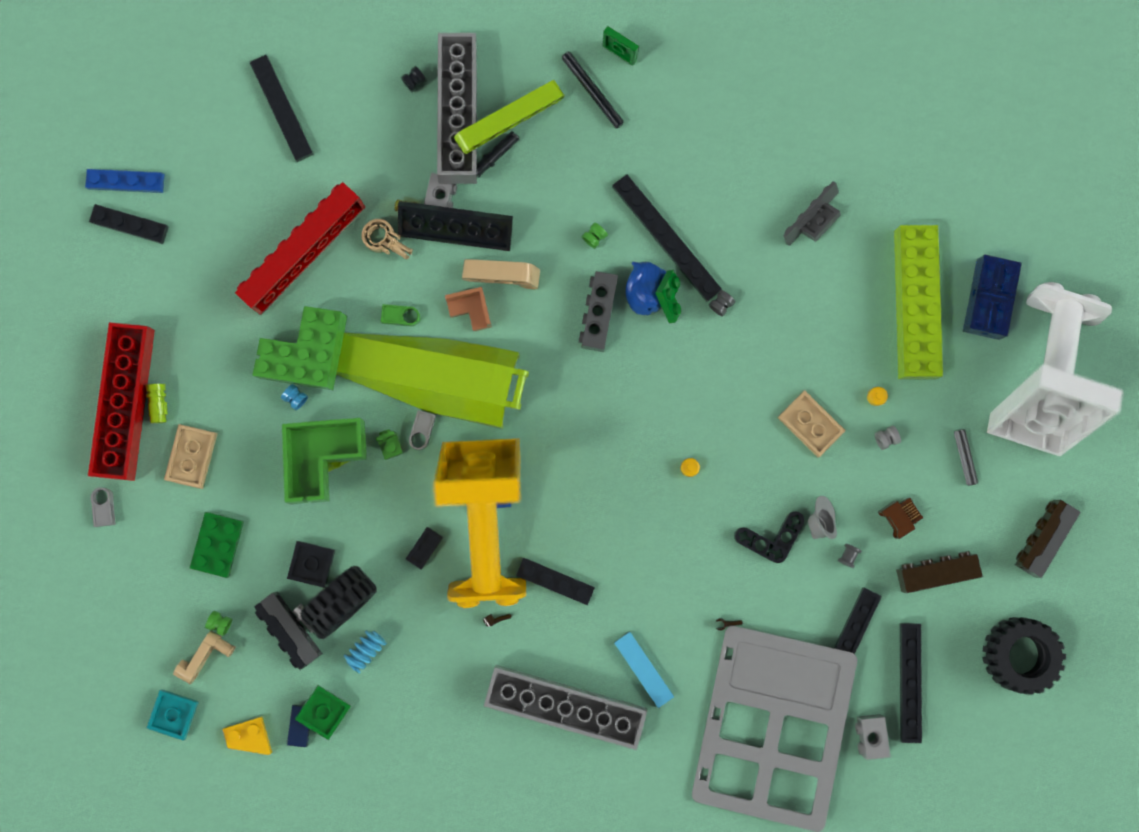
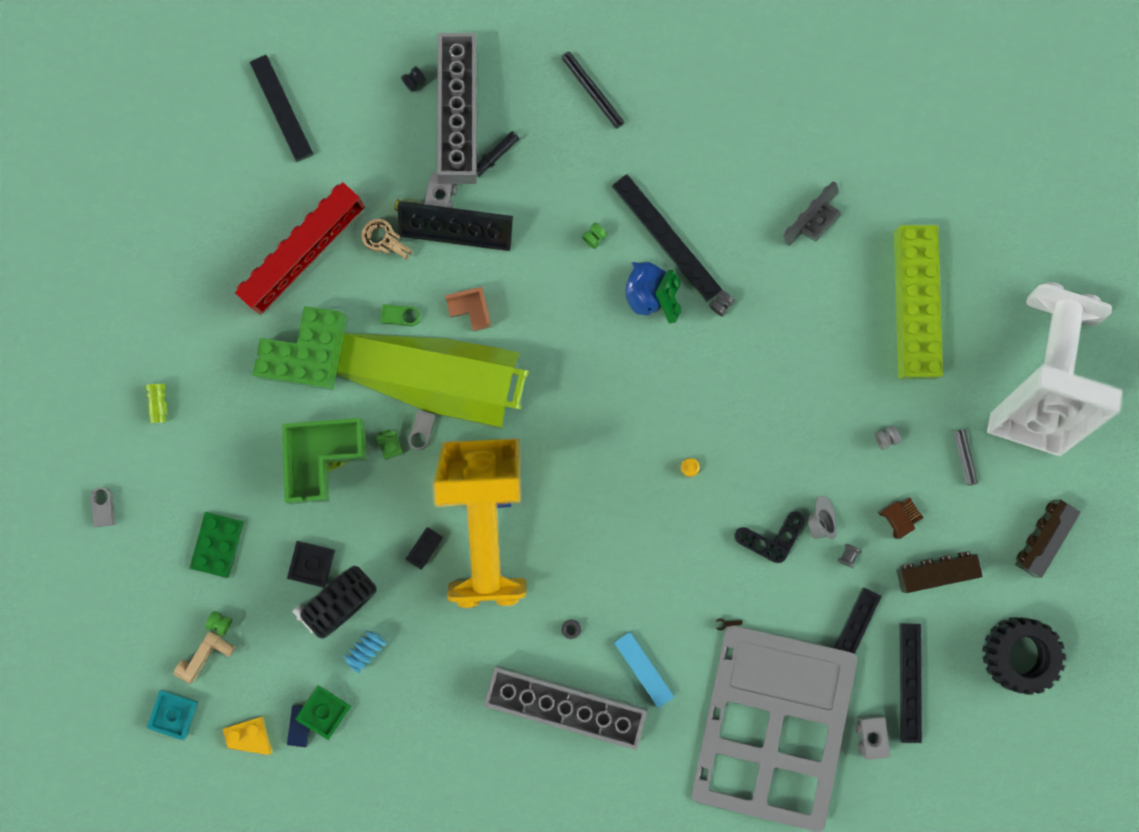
blue plate [85,169,164,193] -> none
red brick [88,322,155,481] -> none
black plate [89,204,169,244] -> none
tan tile [164,424,218,489] -> none
dark grey piece [254,592,323,670] -> none
dark azure wheel [281,384,308,410] -> none
lime beam [454,80,565,154] -> none
tan beam [462,259,540,289] -> none
dark brown hand [483,614,511,627] -> none
black plate [516,558,595,606] -> none
dark grey brick [579,271,618,352] -> none
green plate [602,26,639,65] -> none
tan tile [777,390,846,458] -> none
yellow piece [867,387,888,406] -> none
clear blue brick [962,254,1022,340] -> none
none -> dark grey plate [562,619,581,639]

